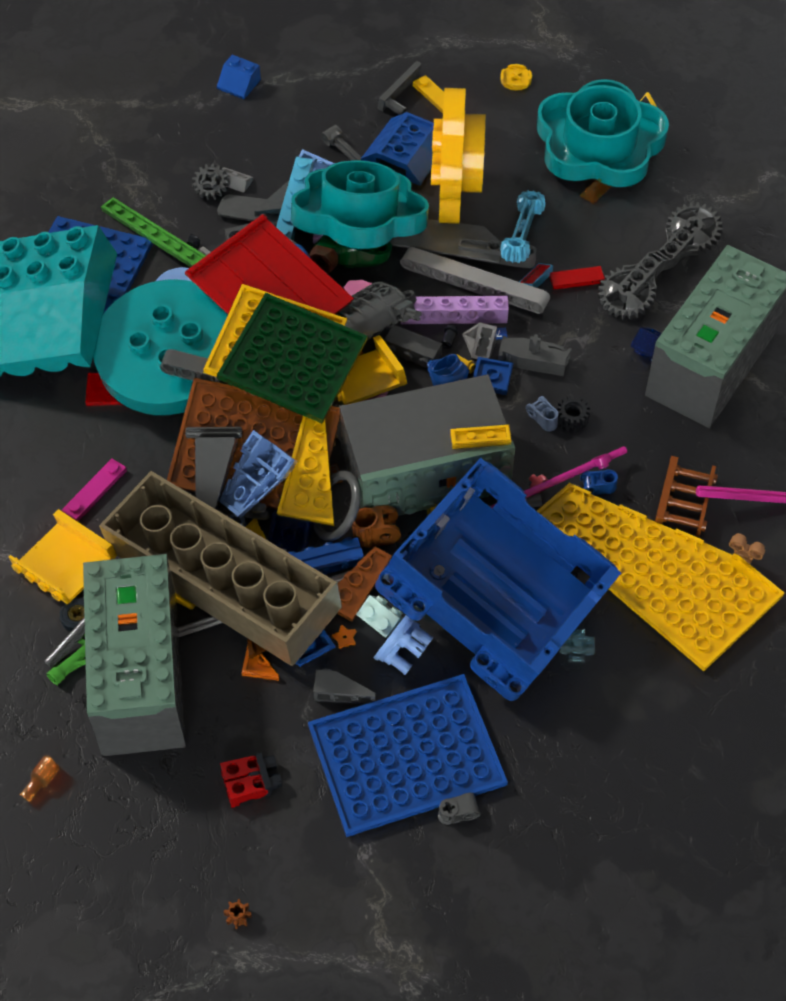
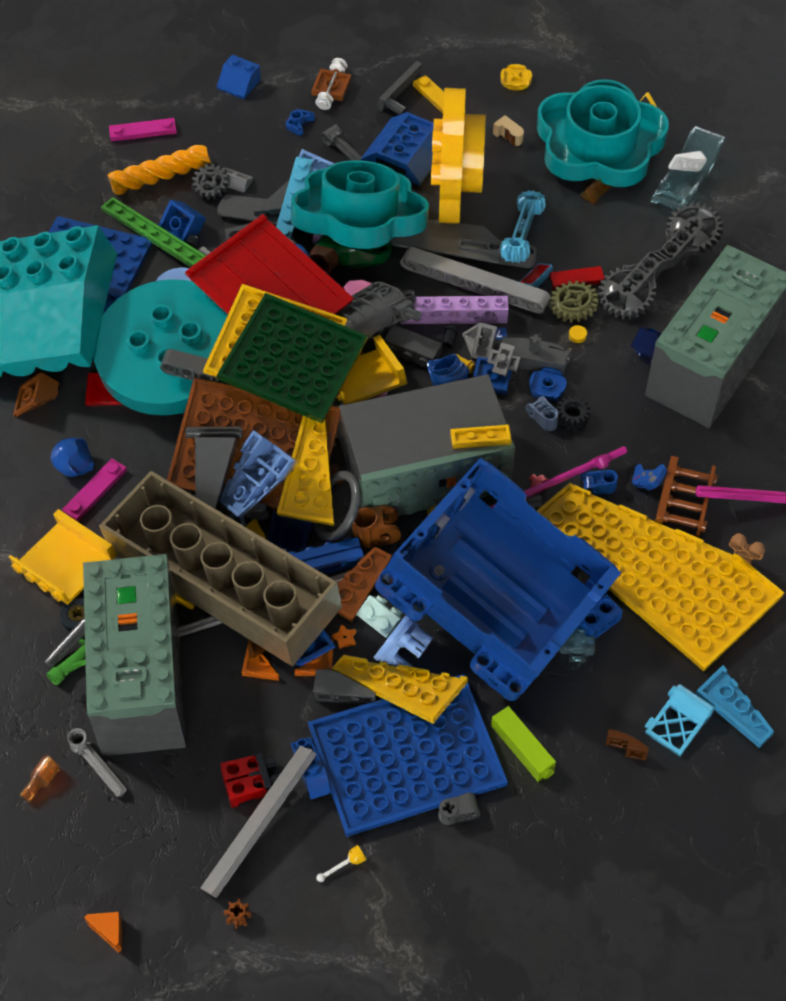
none -> dark orange slope [13,372,59,417]
none -> blue helmet [50,437,95,477]
none -> light grey axle [67,728,127,797]
none -> orange slope [84,912,122,953]
none -> light orange piece [108,145,211,195]
none -> dark pink plate [109,118,177,142]
none -> blue slope [158,200,206,243]
none -> light grey tile [201,746,317,898]
none -> blue piece [286,109,315,136]
none -> blue slope [290,737,331,799]
none -> orange tile [295,640,333,676]
none -> dark orange plate [311,58,351,110]
none -> hinge [316,845,366,882]
none -> yellow wing [332,655,468,724]
none -> light grey piece [487,342,521,376]
none -> lime brick [491,706,556,781]
none -> tan leg [493,115,524,146]
none -> blue plate [529,367,566,402]
none -> olive gear [550,280,599,323]
none -> yellow tile [569,325,587,343]
none -> blue brick [577,595,623,642]
none -> reddish brown slope [605,729,649,761]
none -> blue piece [632,464,668,490]
none -> medium azure piece [644,684,715,757]
none -> clear light blue windscreen [651,126,726,210]
none -> white slope [668,151,707,172]
none -> dark azure wing [696,665,774,748]

